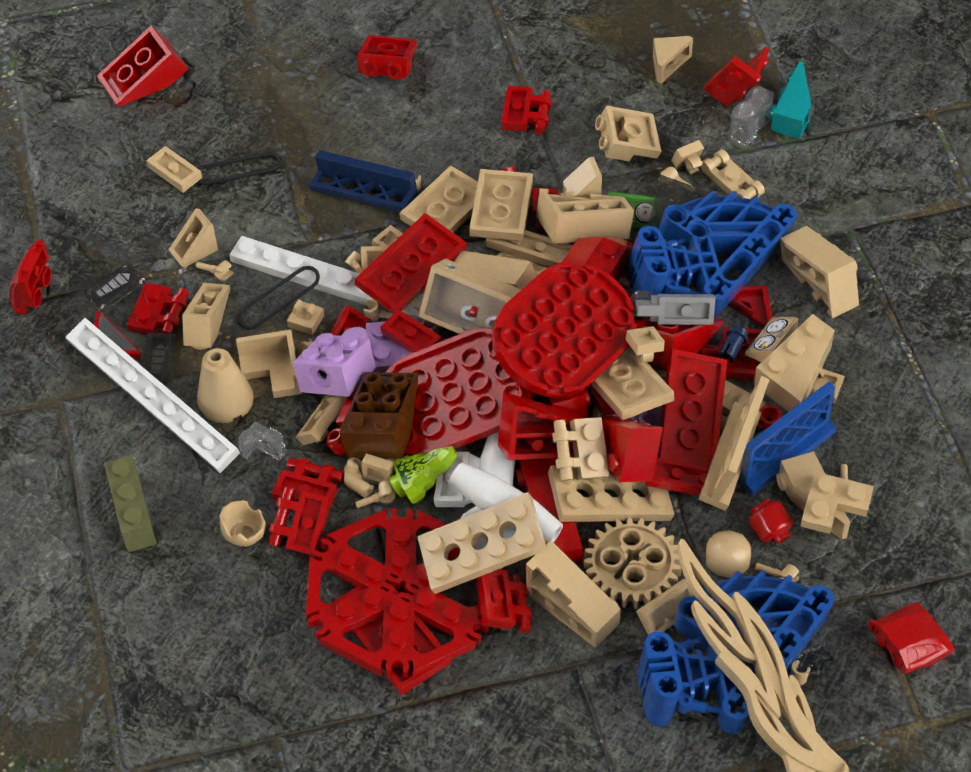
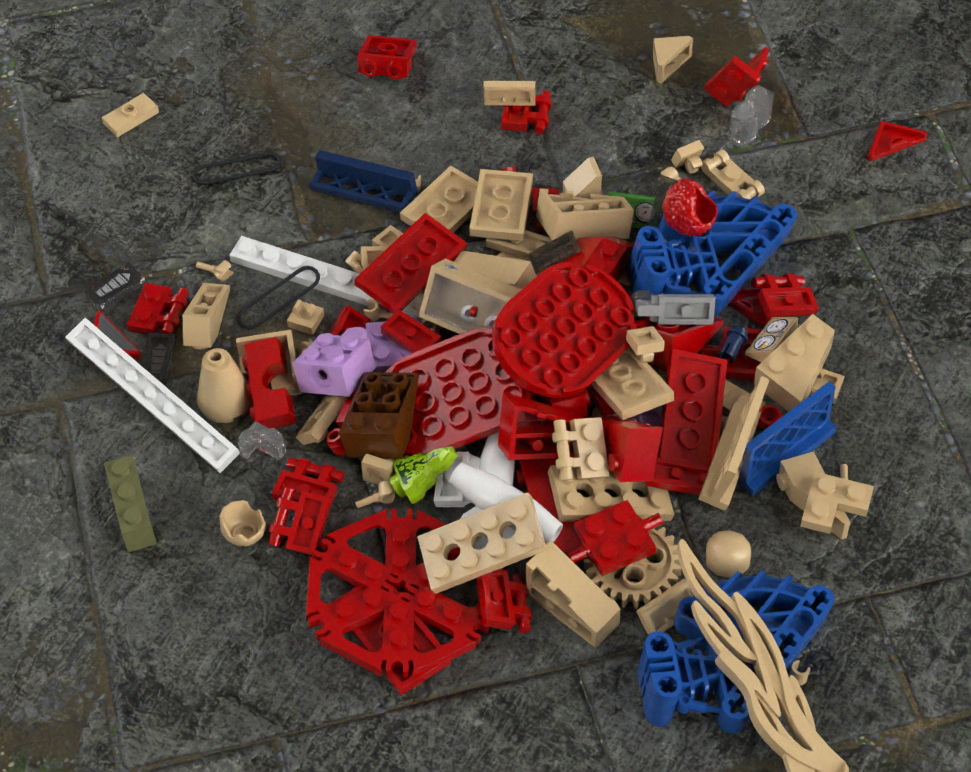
red slope [9,240,52,315] -> none
red slope [97,26,189,107] -> none
tan plate [146,146,202,193] -> none
tan slope [169,208,218,267] -> none
tan arm [344,457,373,498] -> none
tan plate [595,105,662,161] -> none
red head [749,499,794,545] -> none
tan hand [755,563,799,583] -> none
teal slope [769,61,811,139] -> none
tan wedge [780,226,859,319] -> none
red slope [868,602,955,675] -> none
none -> tan plate [102,93,159,137]
none -> red arch [242,336,297,432]
none -> tan plate [483,81,536,106]
none -> clear smoke tile [524,231,581,274]
none -> red plate [566,500,663,576]
none -> red hair [662,178,718,237]
none -> red plate [751,273,819,317]
none -> red tile [868,121,928,161]

